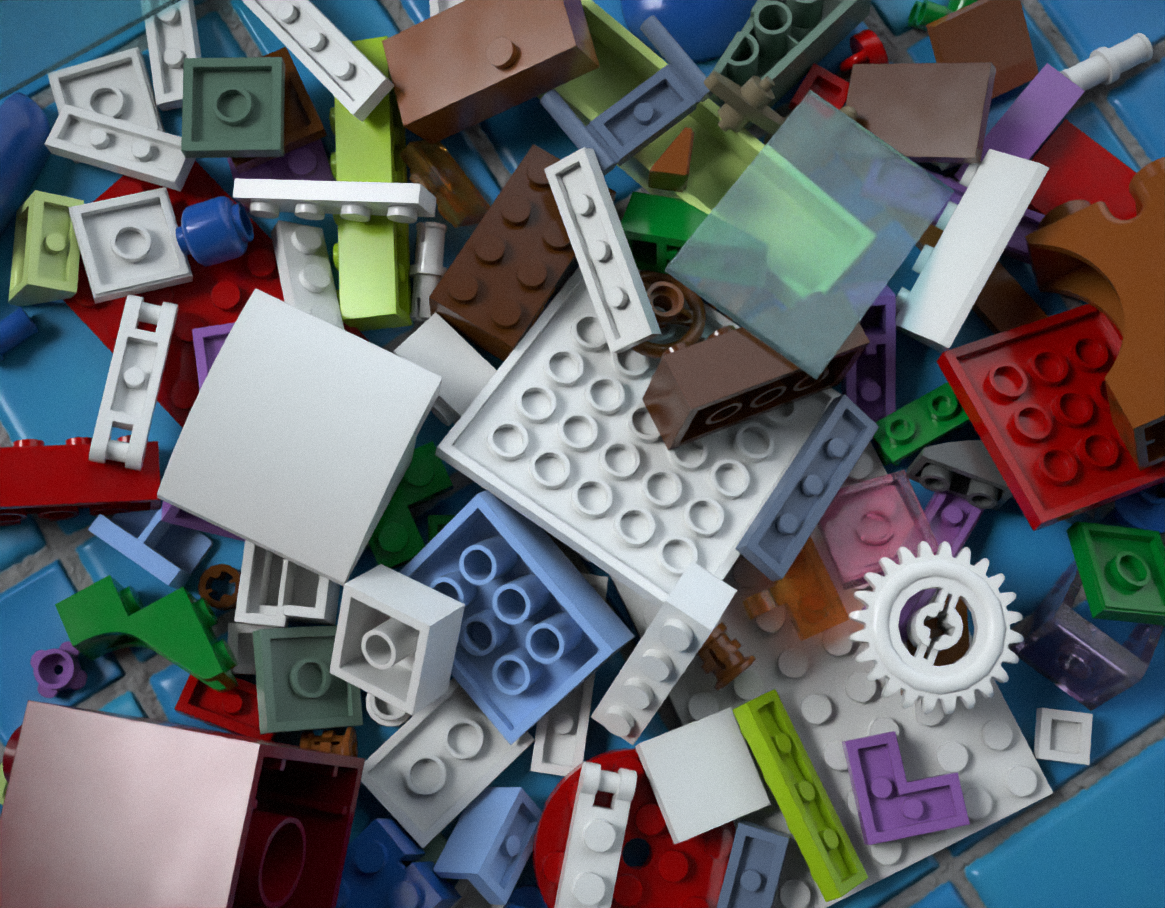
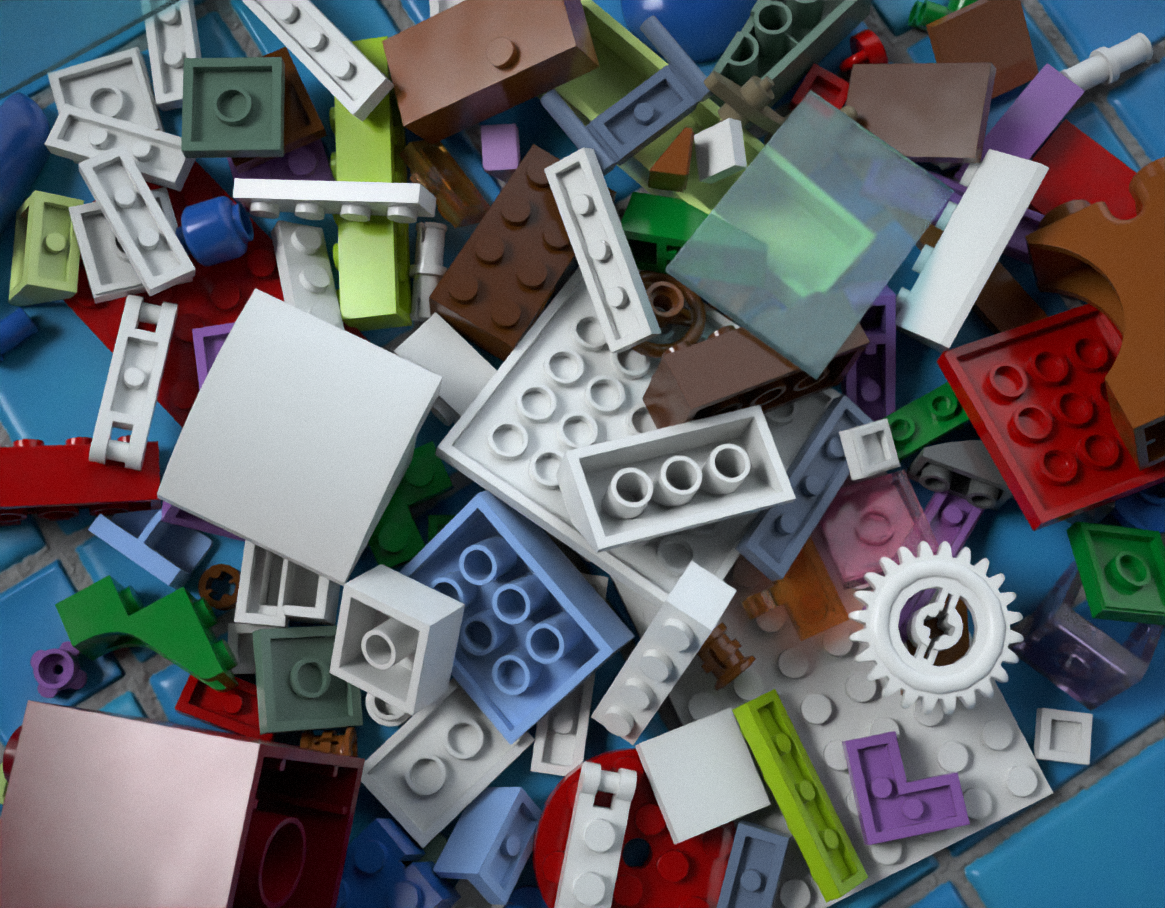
none -> white plate [78,144,195,296]
none -> lavender slope [481,123,521,183]
none -> white slope [556,405,796,553]
none -> white tile [694,118,747,184]
none -> white tile [839,418,900,480]

